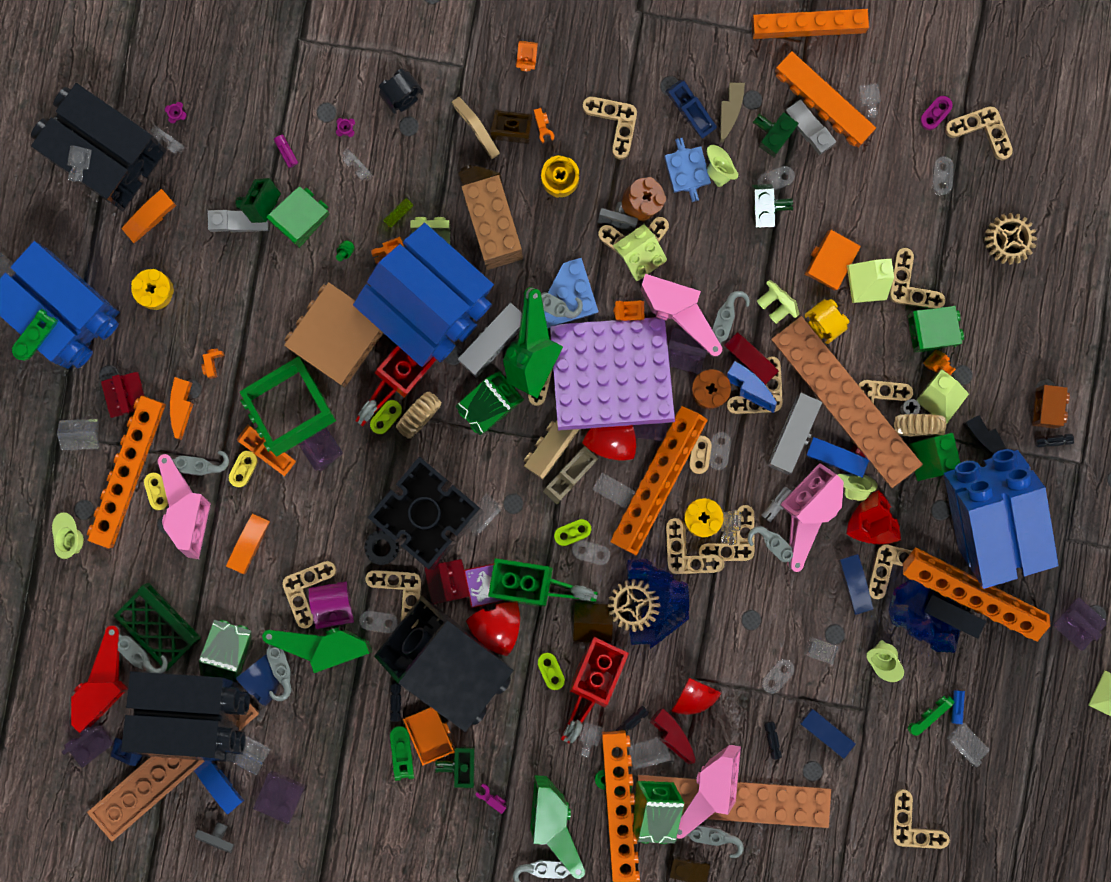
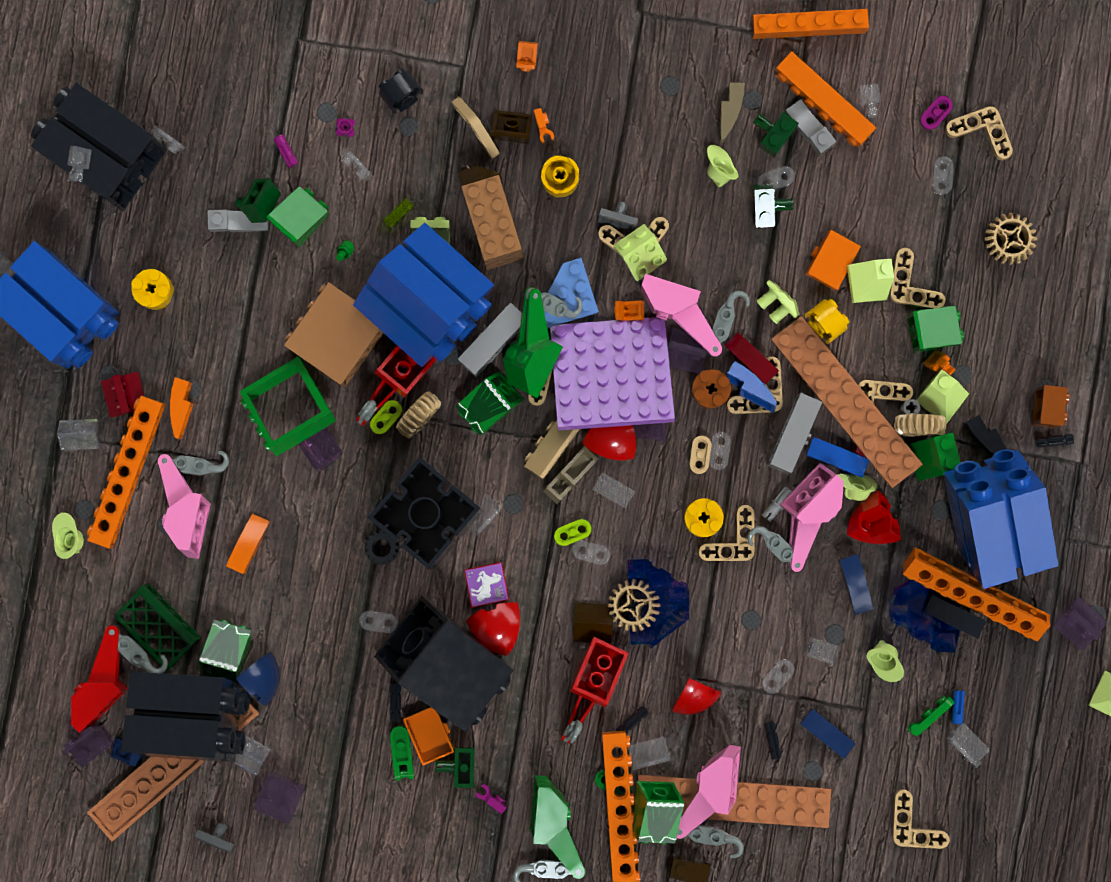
green plate [12,309,58,361] -> none
orange slope [121,189,176,243] -> none
light yellow plate [144,473,169,510] -> none
magenta plate [165,102,187,124] -> none
blue slope [194,761,244,815] -> none
orange bracket [201,348,225,379] -> none
light yellow plate [229,451,258,487] -> none
orange slope [237,424,296,476] -> none
green slope [262,627,372,701] -> none
tan beam [283,561,337,629] -> none
magenta brick [309,581,354,629] -> none
tan beam [365,570,422,628] -> none
orange plate [371,237,404,264] -> none
dark red bracket [424,559,469,604] -> none
green slope [488,558,598,606] -> none
lime plate [538,653,565,690] -> none
clear plate [579,722,603,758] -> none
tan beam [583,97,637,160] -> none
orange brick [610,406,708,556] -> none
brick [622,177,666,221] -> none
dark red slope [649,708,696,765] -> none
medium blue plate [664,138,711,202] -> none
dark blue slope [665,80,717,139] -> none
tan beam [666,518,725,574] -> none
clear plate [721,510,741,545] -> none
tan beam [868,545,926,599] -> none

